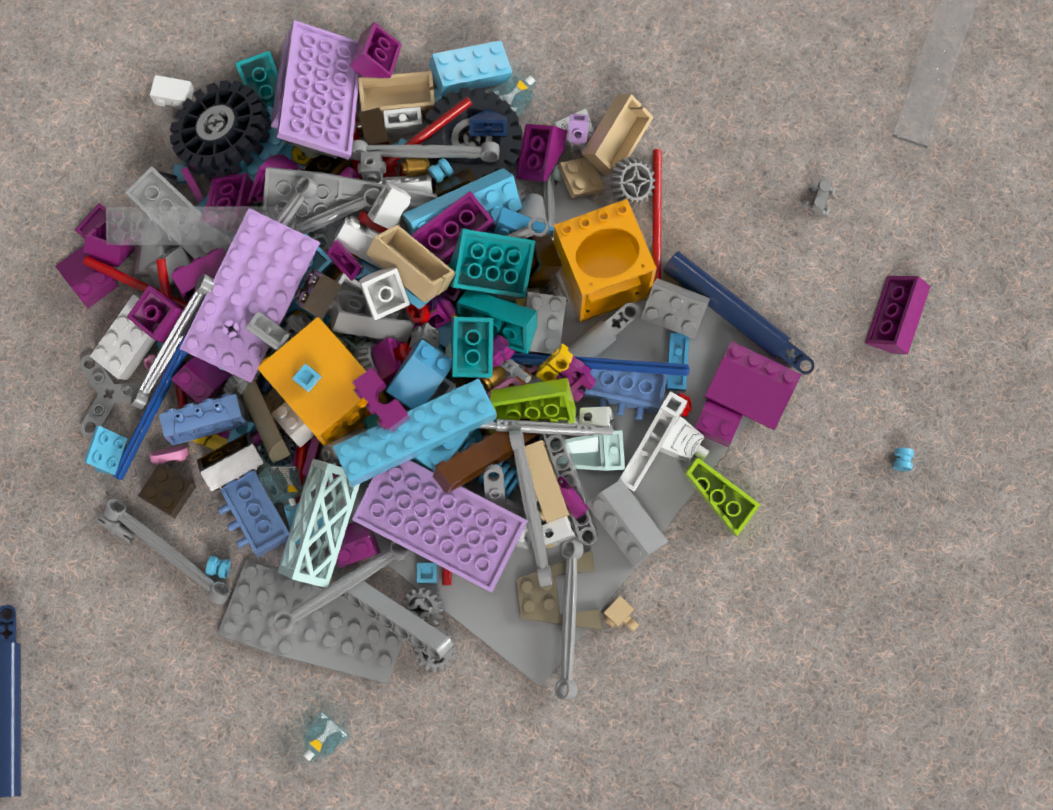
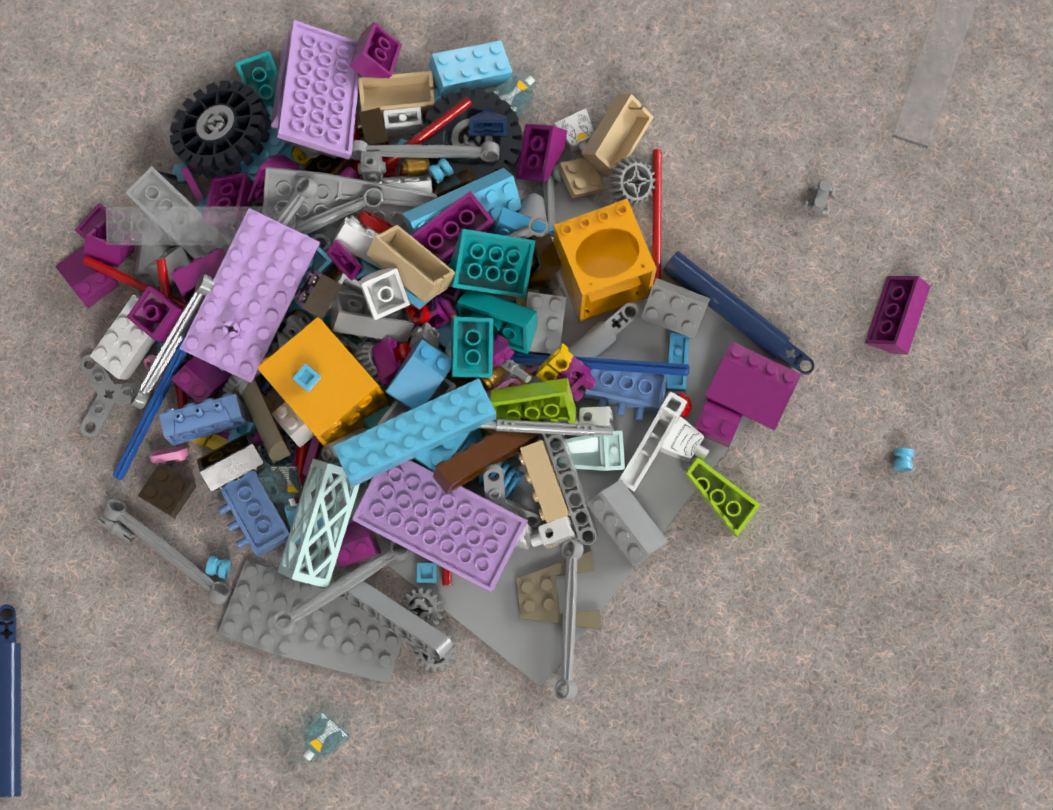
medium azure bracket [84,426,127,475] -> none
white brick [150,75,194,110] -> none
light grey hinge [246,312,291,351] -> none
magenta arch [353,368,410,433] -> none
white brick [368,182,411,229] -> none
light grey piece [509,429,553,587] -> none
magenta piece [557,477,589,519] -> none
lavender brick [568,114,589,144] -> none
tan brick [603,596,639,632] -> none

